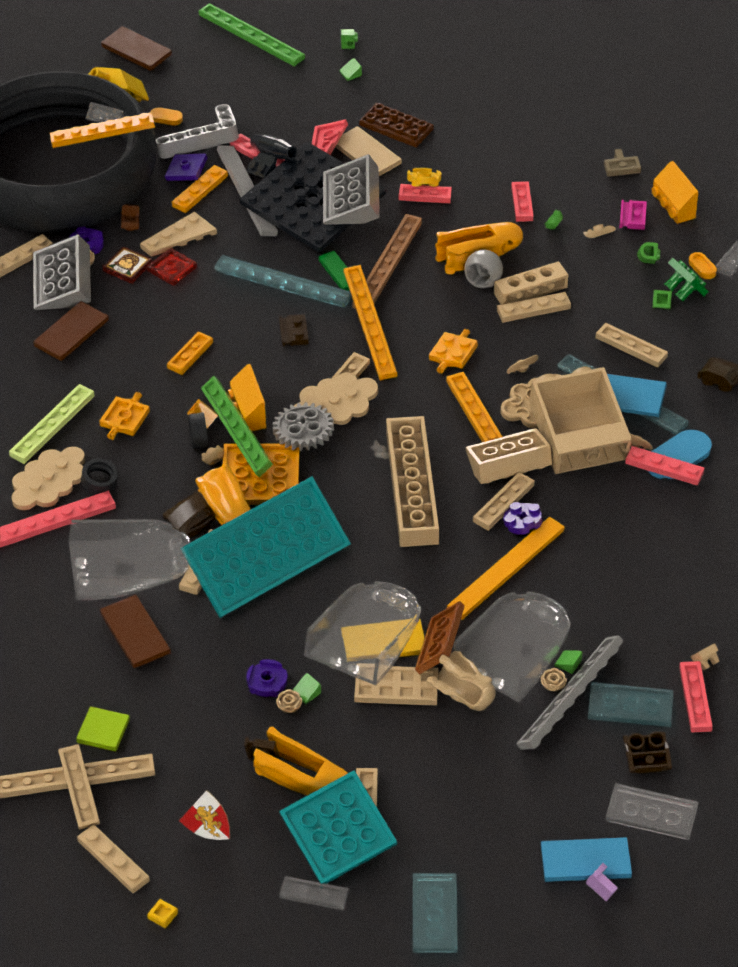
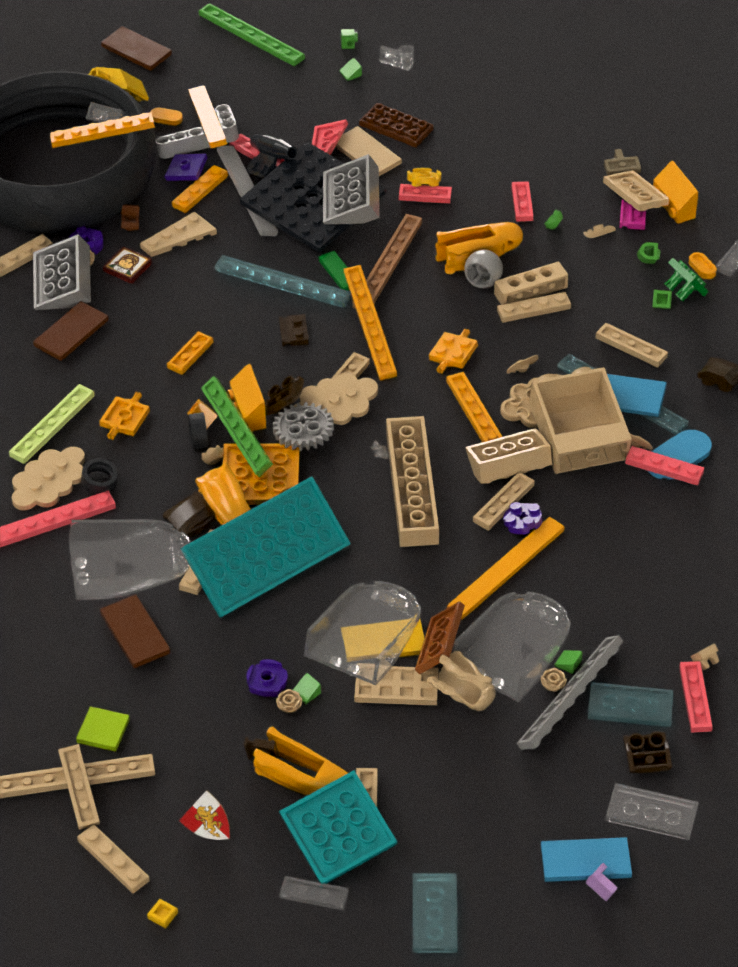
clear red tile [147,248,197,286] -> none
none -> tile [188,86,227,148]
none -> dark brown slope [265,375,304,416]
none -> clear plate [380,45,414,71]
none -> tan plate [603,170,669,211]

